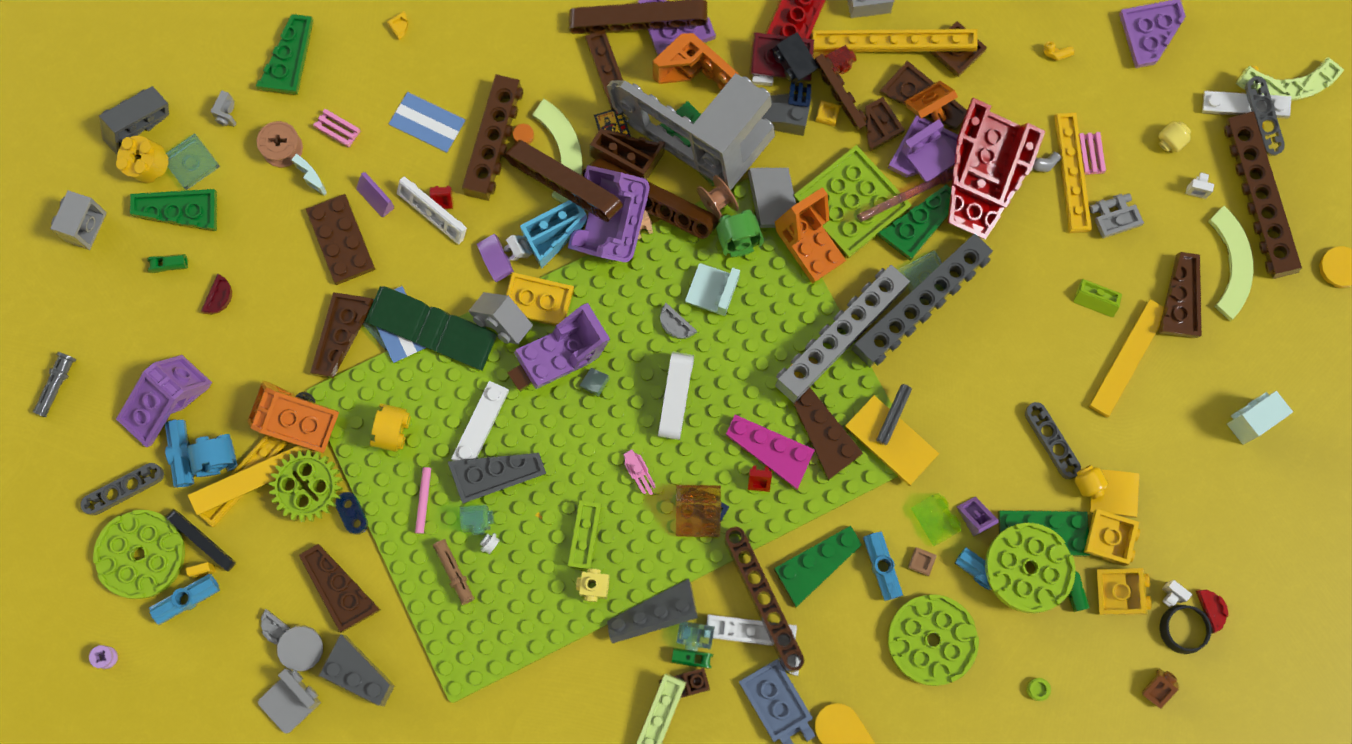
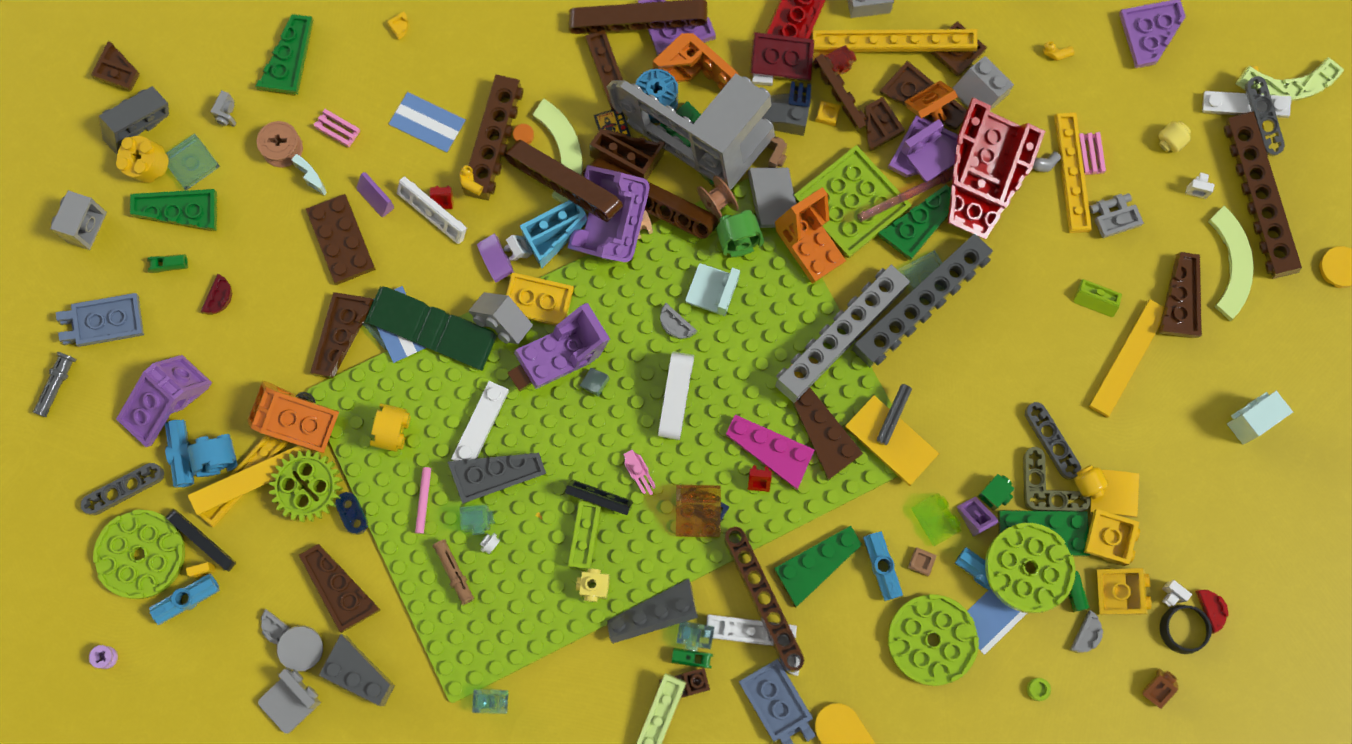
black brick [772,32,819,84] -> none
none -> sand blue tile [56,293,144,347]
none -> reddish brown wing [91,41,140,91]
none -> yellow arm [459,165,483,196]
none -> clear light blue brick [472,690,508,714]
none -> black tile [565,480,633,515]
none -> dark azure wheel [636,69,678,123]
none -> medium nougat bracket [766,137,787,168]
none -> light grey slope [952,56,1014,110]
none -> medium blue sticker [968,589,1027,655]
none -> green brick [977,474,1015,511]
none -> olive beam [1023,447,1090,512]
none -> light grey tile [1070,610,1103,653]

